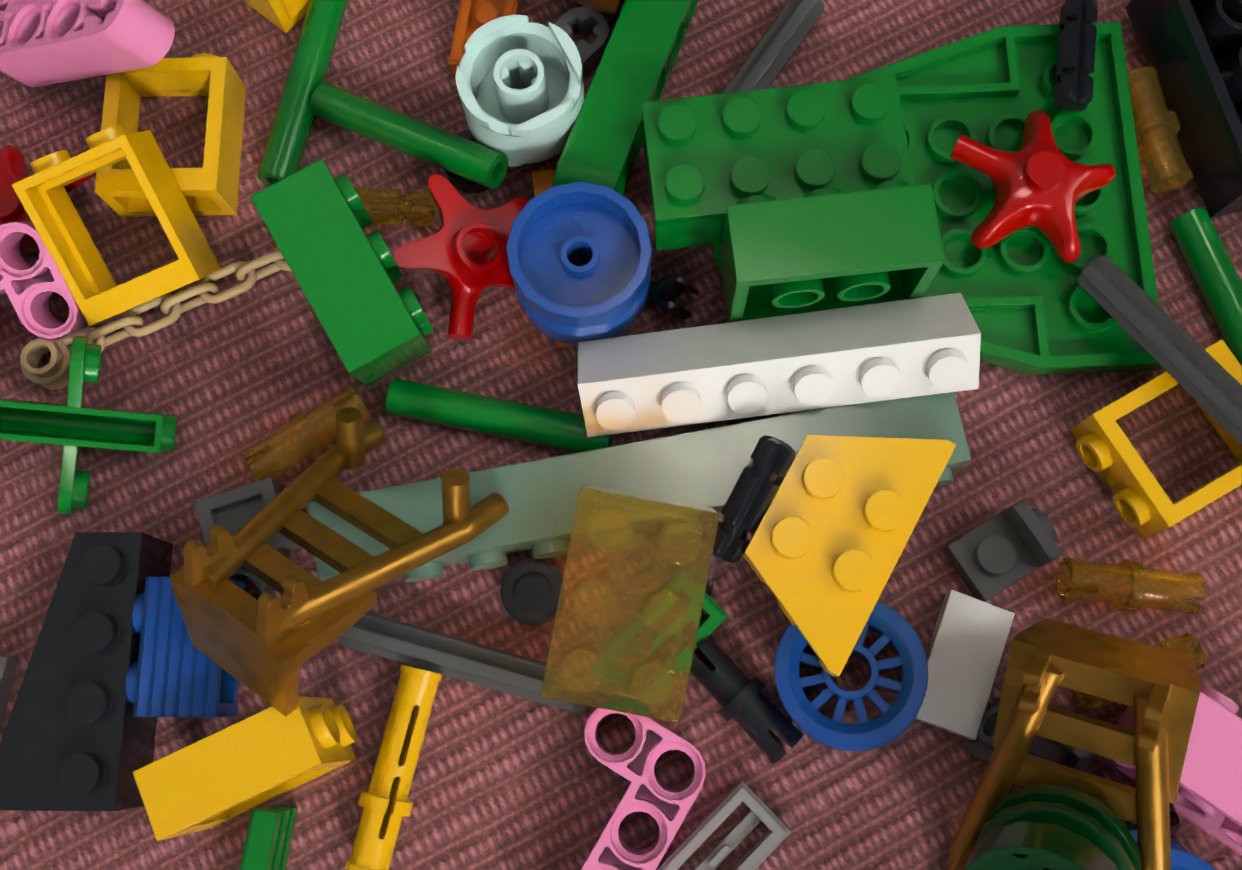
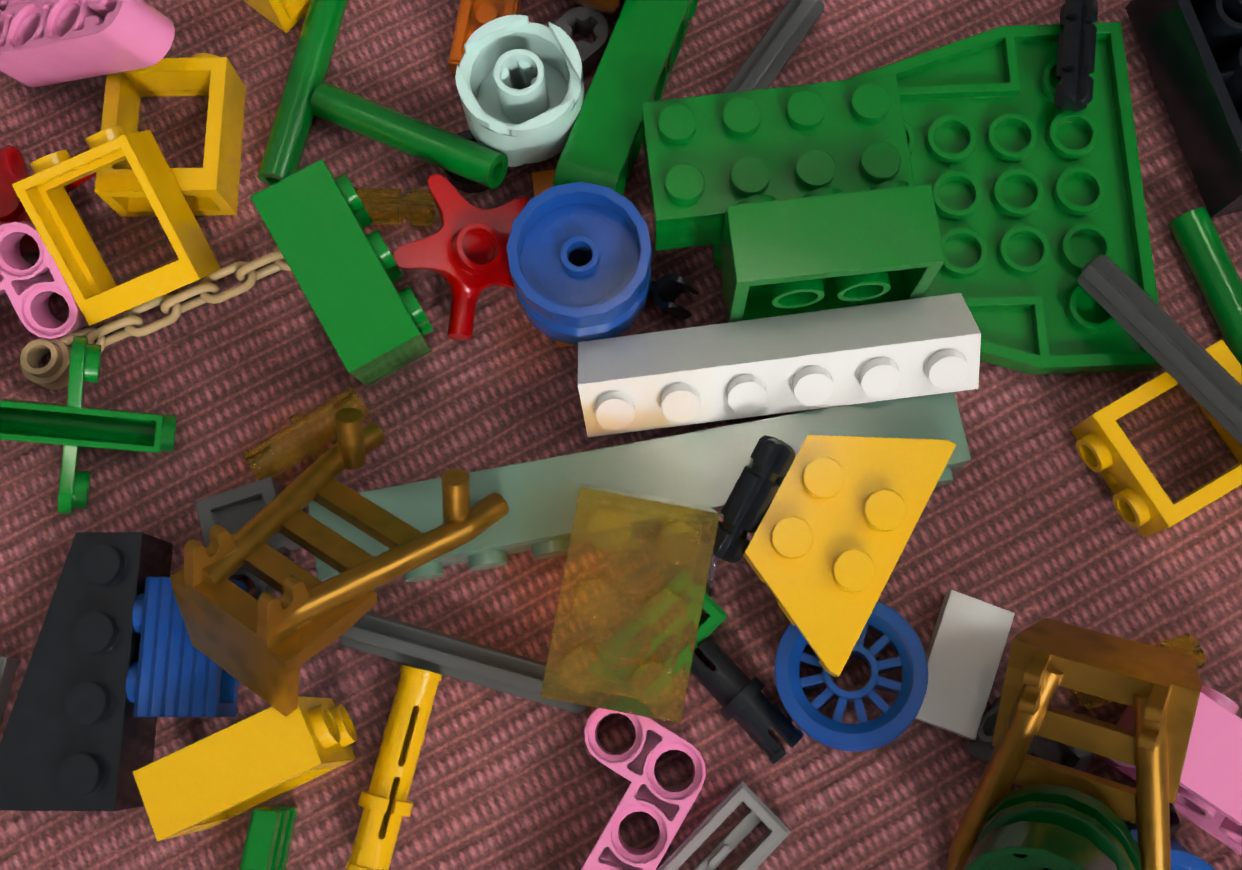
green piece [386,378,613,453] -> none
black tile [500,559,567,626] -> none
dark grey bracket [942,499,1062,602] -> none
red animal [950,109,1116,263] -> none
clear yellow pin [1056,557,1205,615] -> none
clear yellow pin [1128,67,1192,193] -> none

